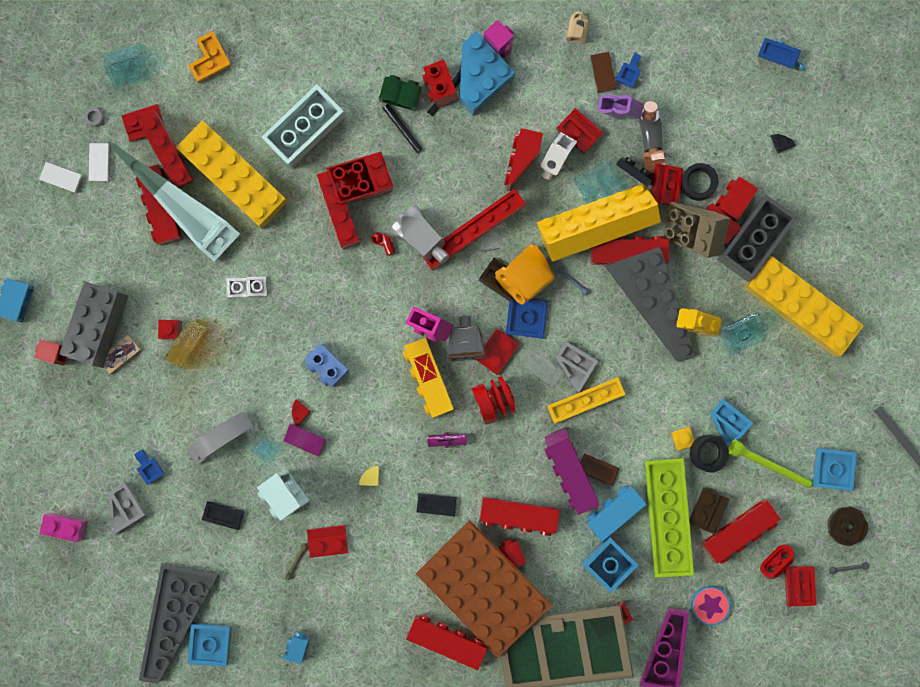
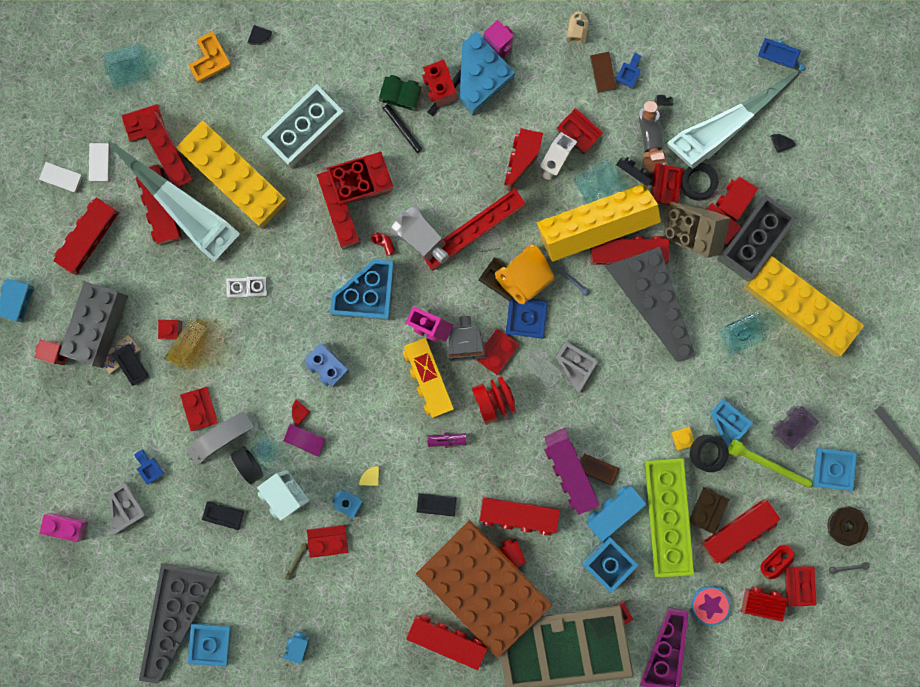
light grey tile [84,107,104,127] -> none
yellow plate [547,377,626,424] -> none
medium lavender brick [597,94,644,119] -> none
yellow brick [676,308,722,337] -> none
none -> red brick [53,197,120,275]
none -> black tile [112,343,149,386]
none -> red plate [180,386,218,431]
none -> black tyre [231,446,264,484]
none -> black tile [247,25,272,45]
none -> dark azure brick [330,259,394,320]
none -> dark azure brick [332,489,364,518]
none -> black tile [654,95,673,106]
none -> light aqua plate [668,71,799,169]
none -> red brick [741,586,787,622]
none -> clear purple brick [771,406,819,450]

